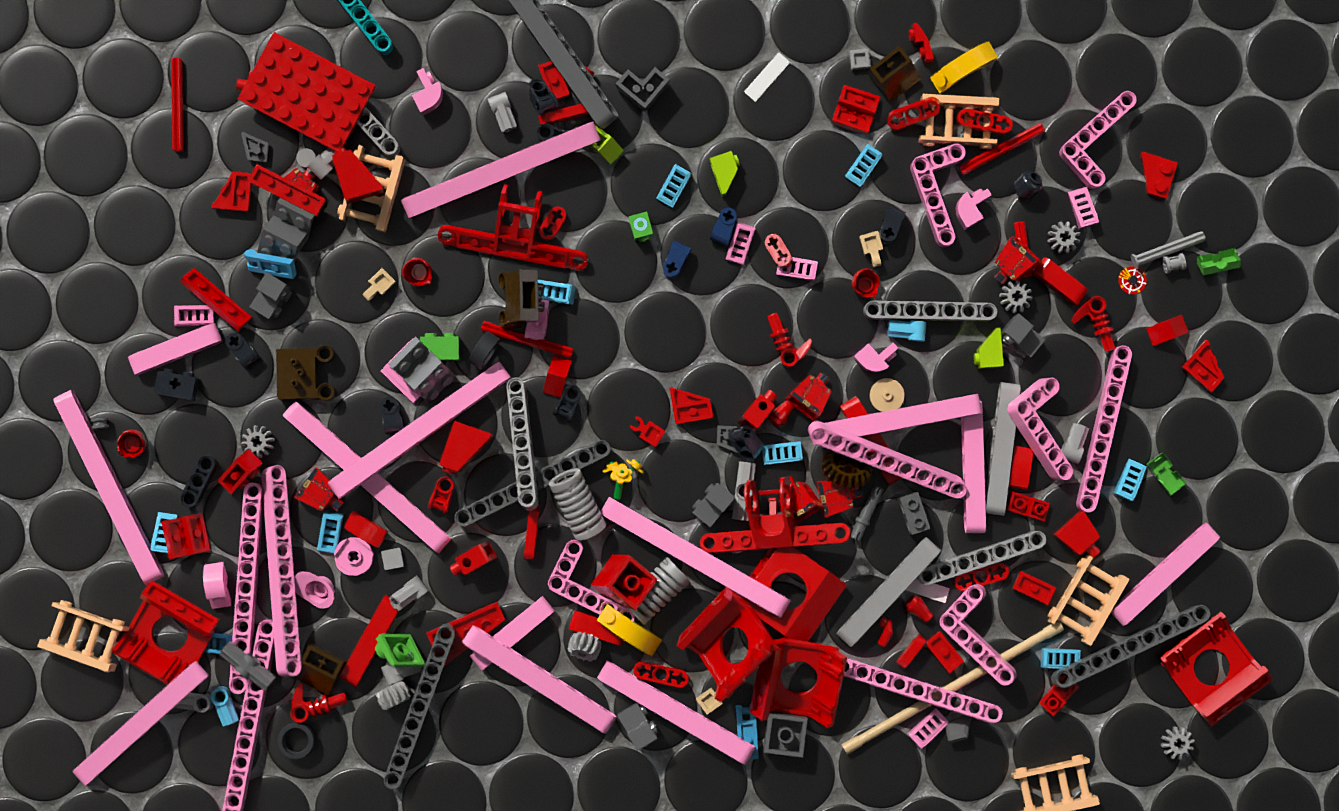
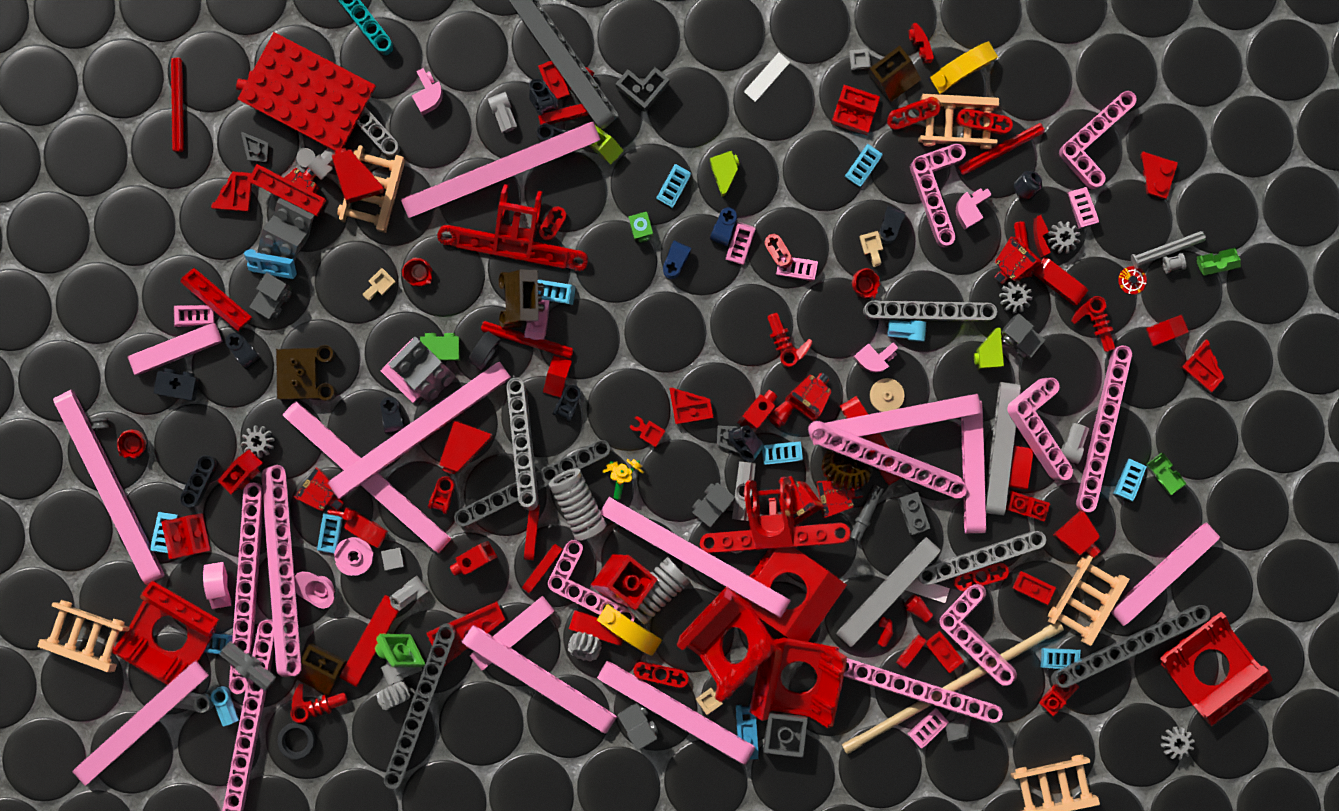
none -> red hand [327,508,356,520]
none -> red beam [522,544,563,593]
none -> red slope [1033,215,1051,258]

